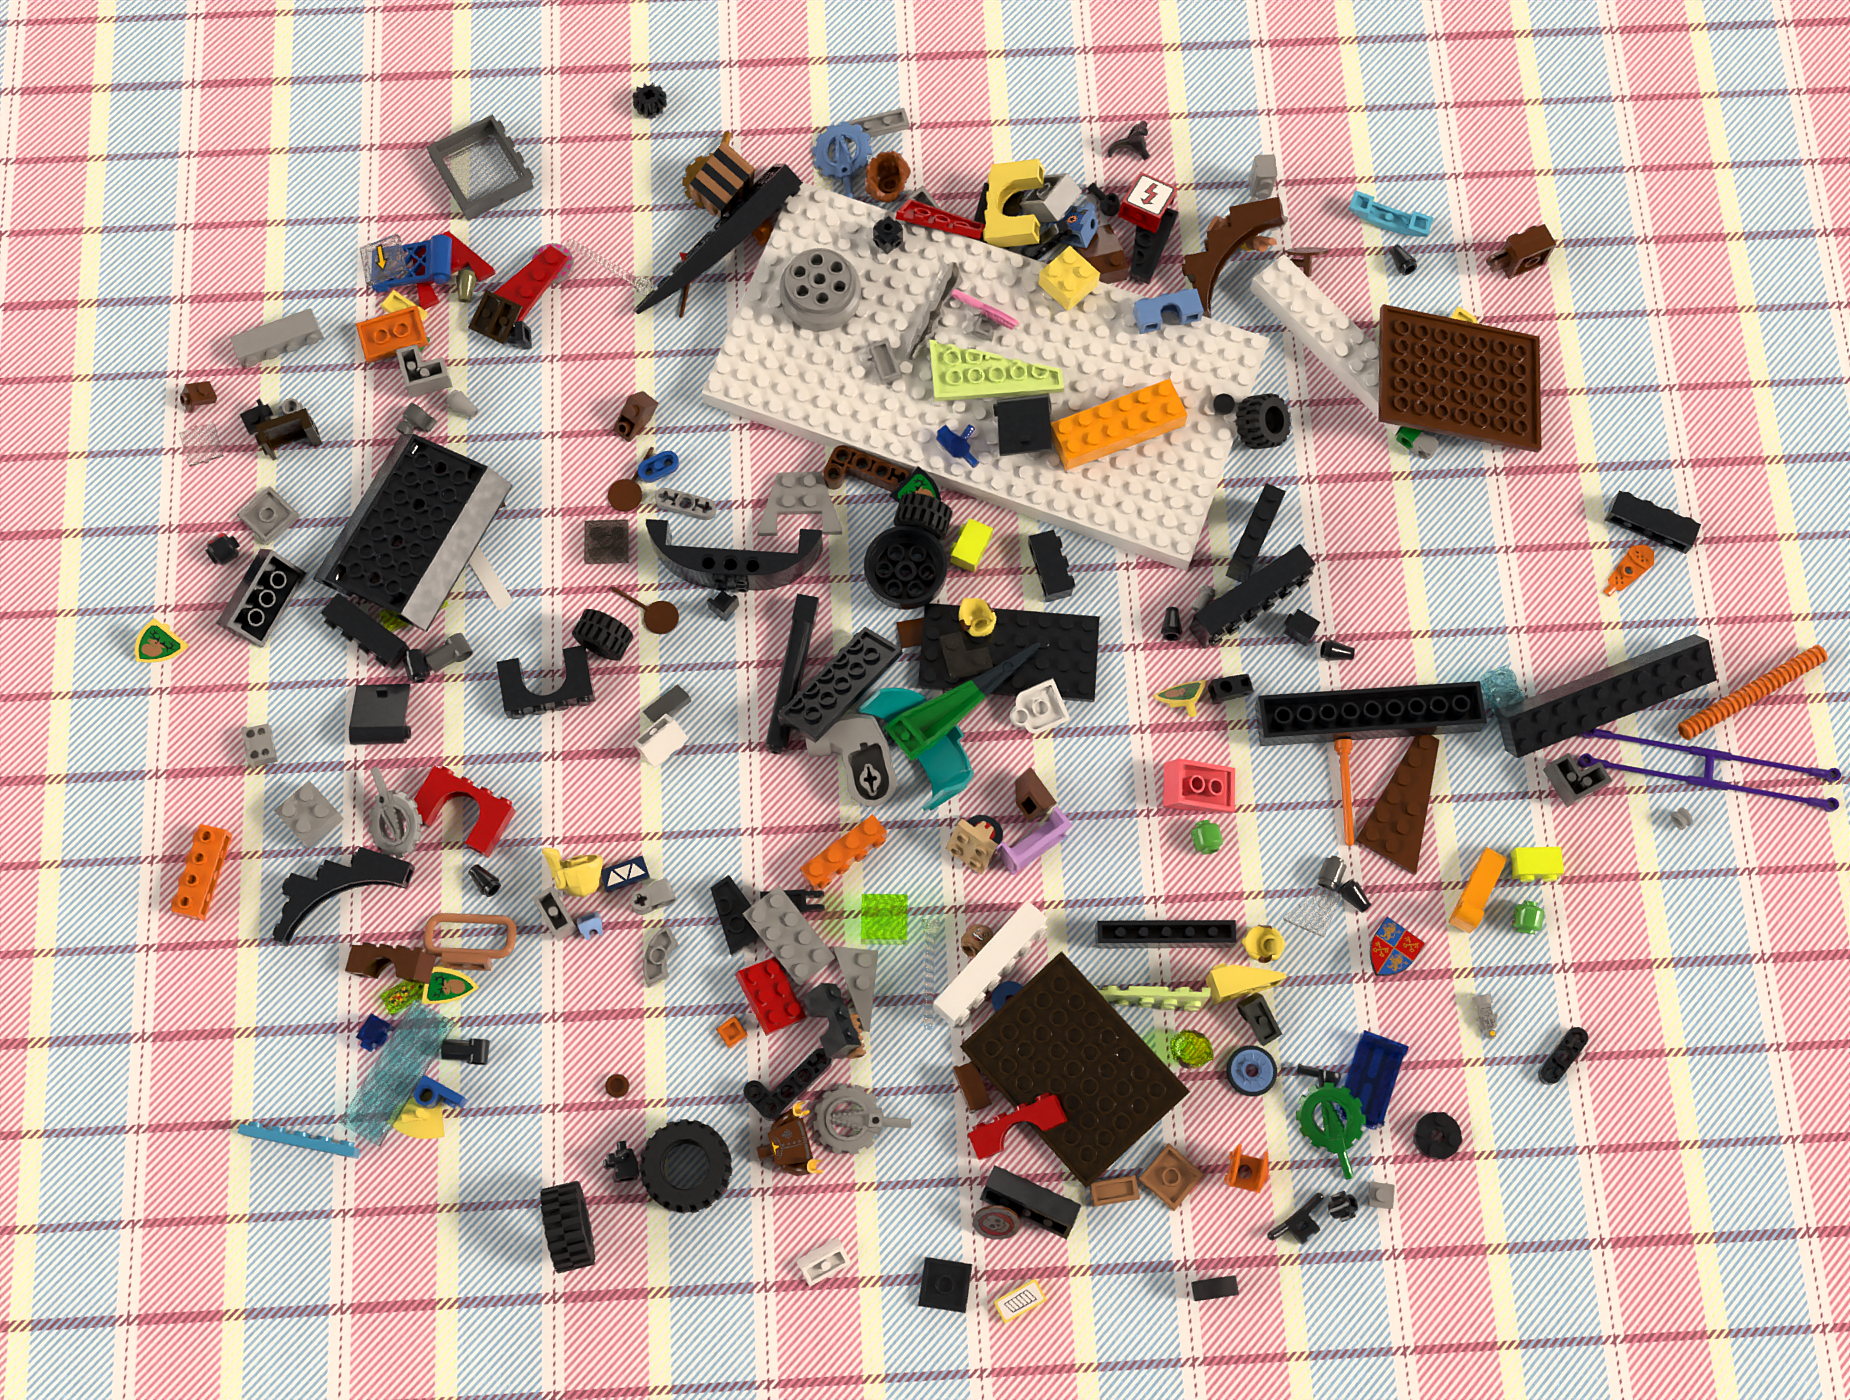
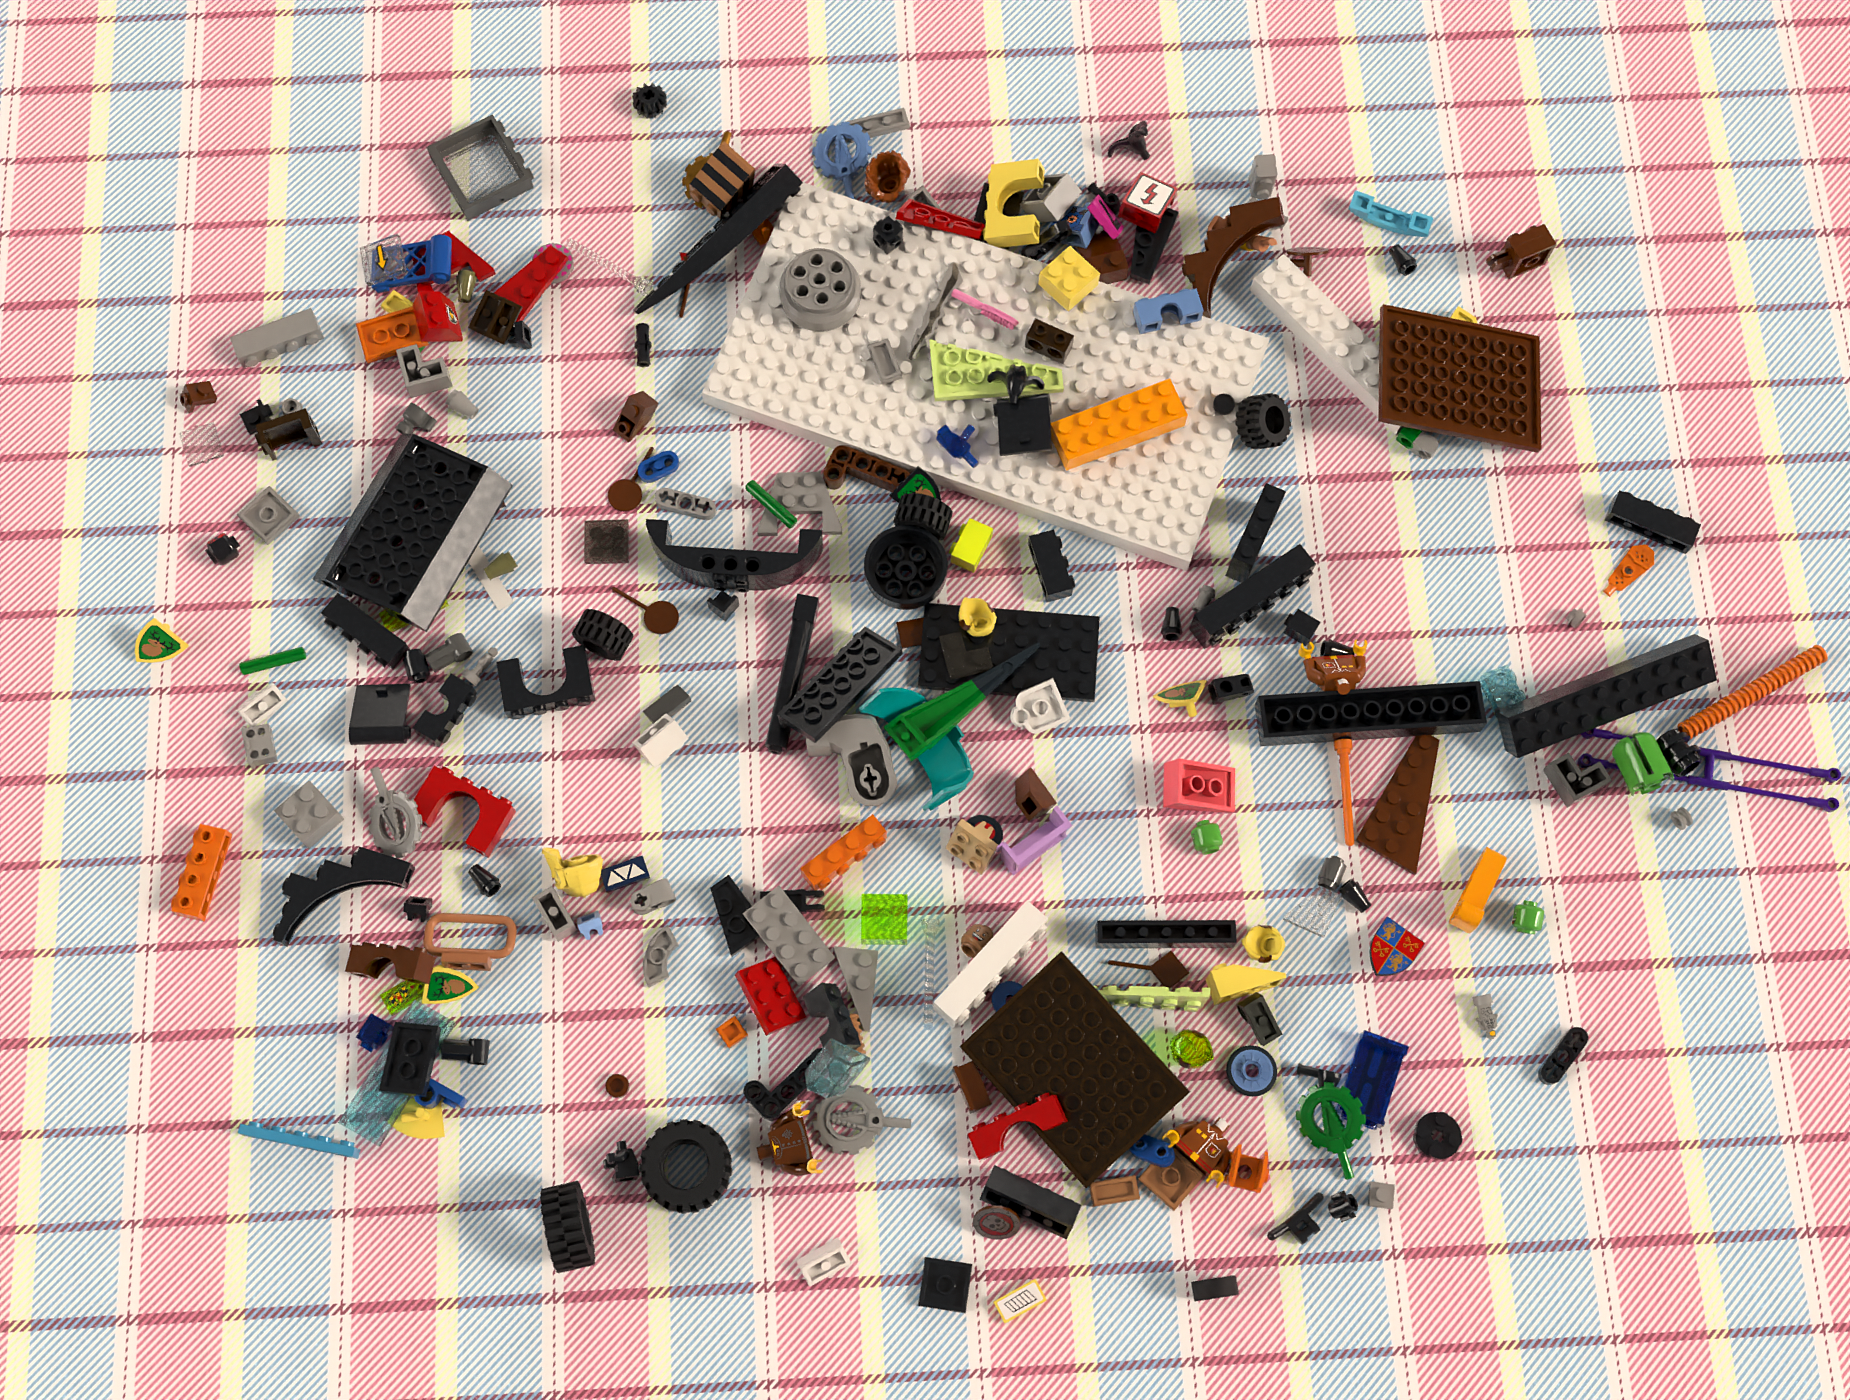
black slope [216,549,306,648] -> none
light grey tile [972,314,994,342] -> none
neon yellow brick [1510,847,1564,882] -> none
none -> white slope [236,682,288,727]
none -> green axle [239,647,306,675]
none -> black plate [379,1022,442,1097]
none -> black tile [403,896,432,922]
none -> red slope [412,291,463,342]
none -> black arch [413,673,477,747]
none -> light grey piece [462,647,498,687]
none -> olive cone [484,551,518,580]
none -> black pin [635,323,652,367]
none -> green axle [745,480,797,529]
none -> clear light blue slope [805,1038,870,1098]
none -> black piece [987,364,1045,405]
none -> dark brown brick [1025,318,1074,364]
none -> dark pink tile [1087,195,1125,239]
none -> reddish brown piece [1108,951,1189,988]
none -> blue plate [1129,1134,1175,1167]
none -> dark orange torso [1162,1117,1230,1188]
none -> dark orange torso [1298,639,1368,695]
none -> light grey plate [1566,608,1587,628]
none -> bright green cylinder [1612,732,1675,796]
none -> black piece [1656,729,1702,777]

